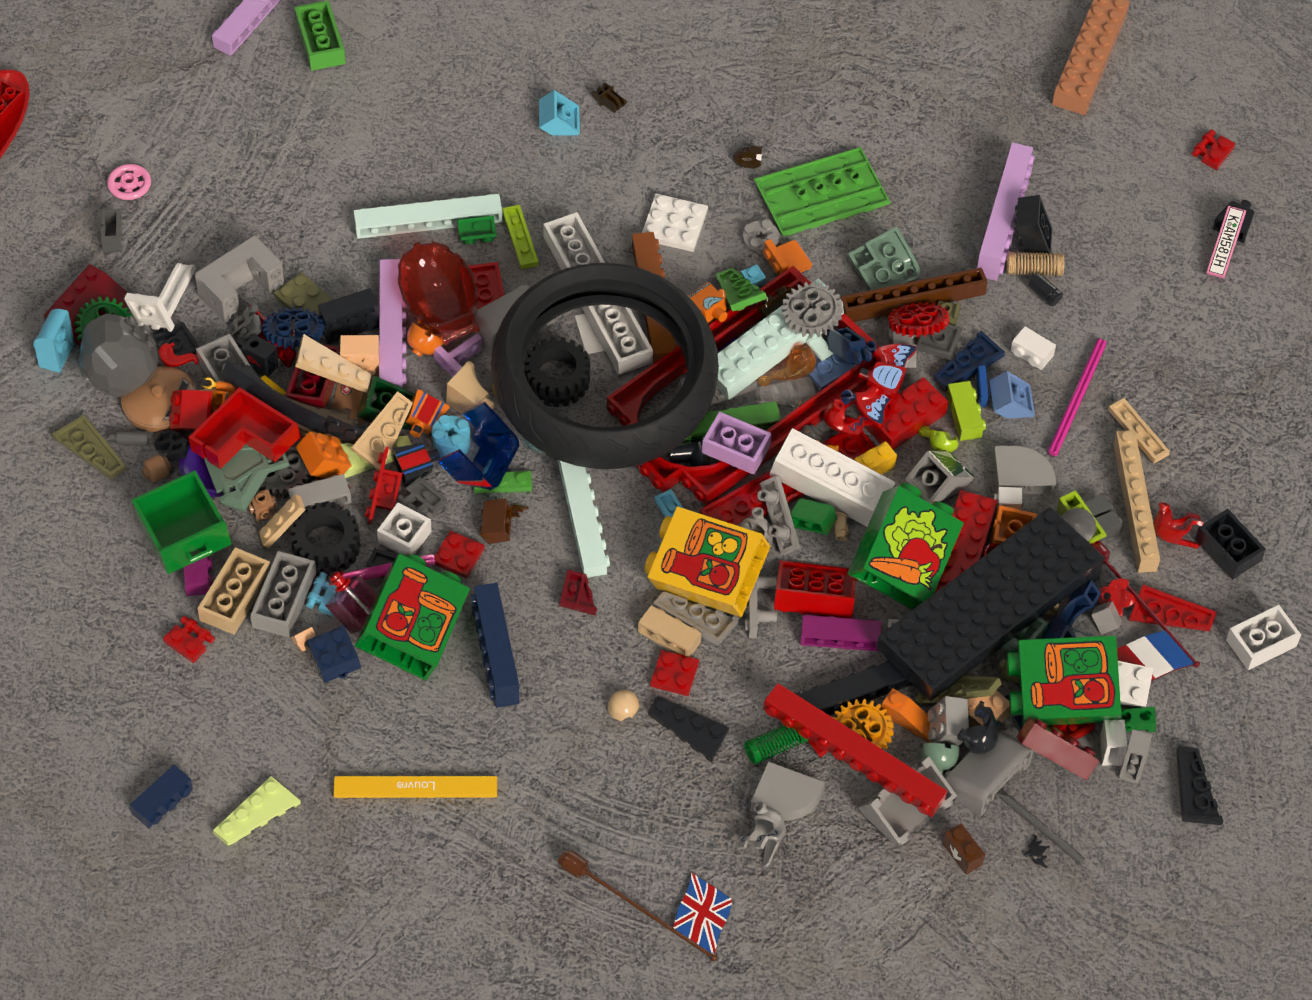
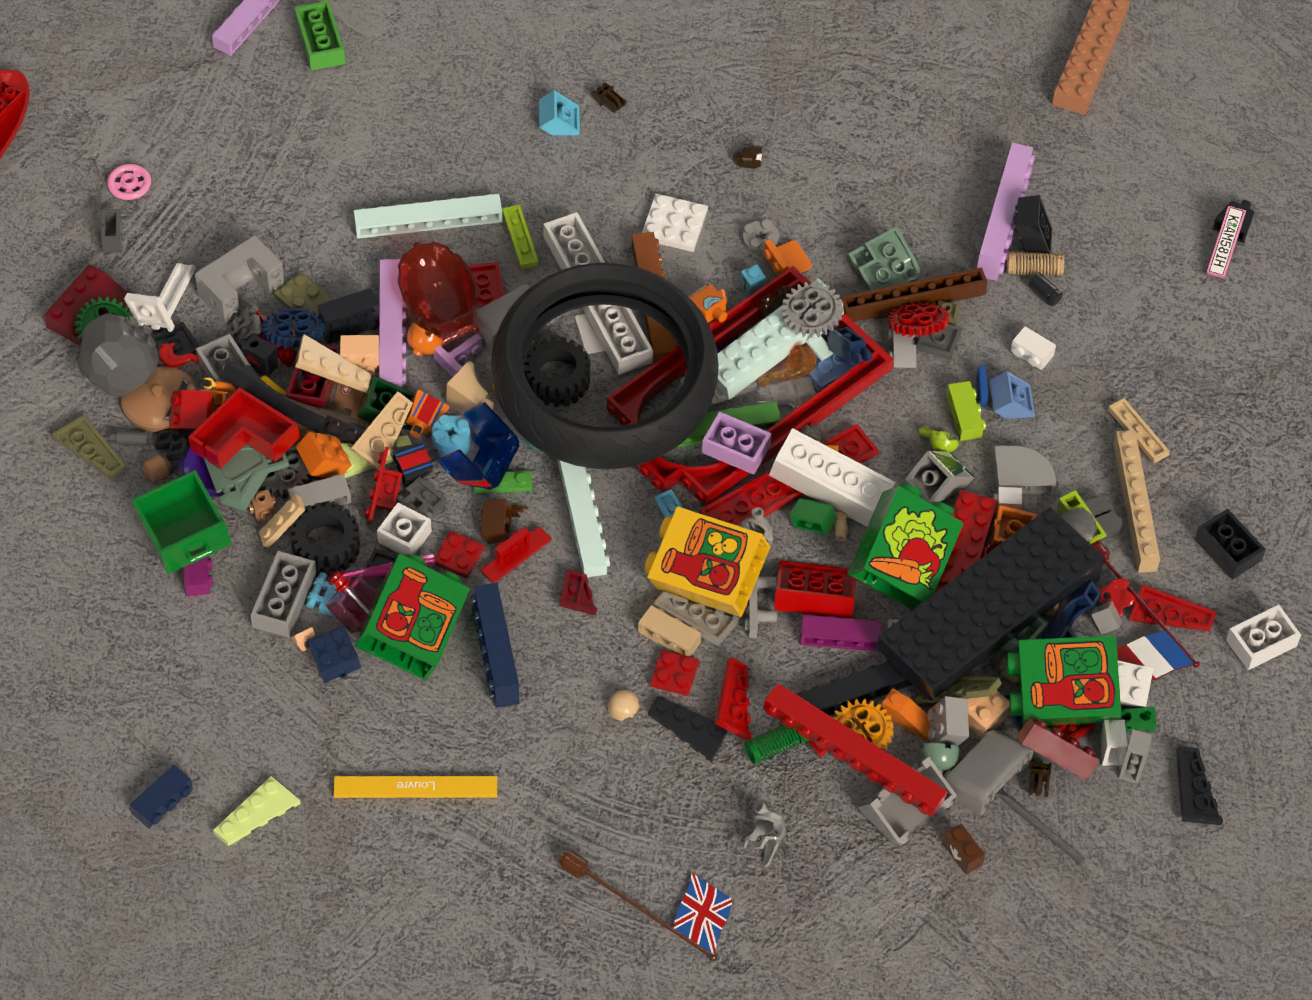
medium azure brick [33,309,75,373] -> none
red plate [163,616,215,663] -> none
tan brick [197,547,271,635] -> none
green bracket [457,216,497,245] -> none
black brick [668,439,710,467] -> none
bright green wing [715,268,767,312] -> none
light grey brick [750,762,825,821] -> none
bright green piece [754,147,891,236] -> none
light grey plate [757,476,800,555] -> none
red piece [823,392,873,434] -> none
torso [840,341,917,427] -> none
yellow brick [854,442,897,475] -> none
red brick [865,377,949,450] -> none
dark blue wing [934,331,1005,391] -> none
black piece [957,701,1001,754] -> none
black piece [1024,836,1050,868] -> none
dark pink axle [1048,338,1107,456] -> none
red piece [1153,502,1204,549] -> none
red plate [1191,129,1236,170] -> none
none -> red bracket [480,526,552,583]
none -> red wing [715,657,752,741]
none -> dark brown arm [1028,760,1052,797]

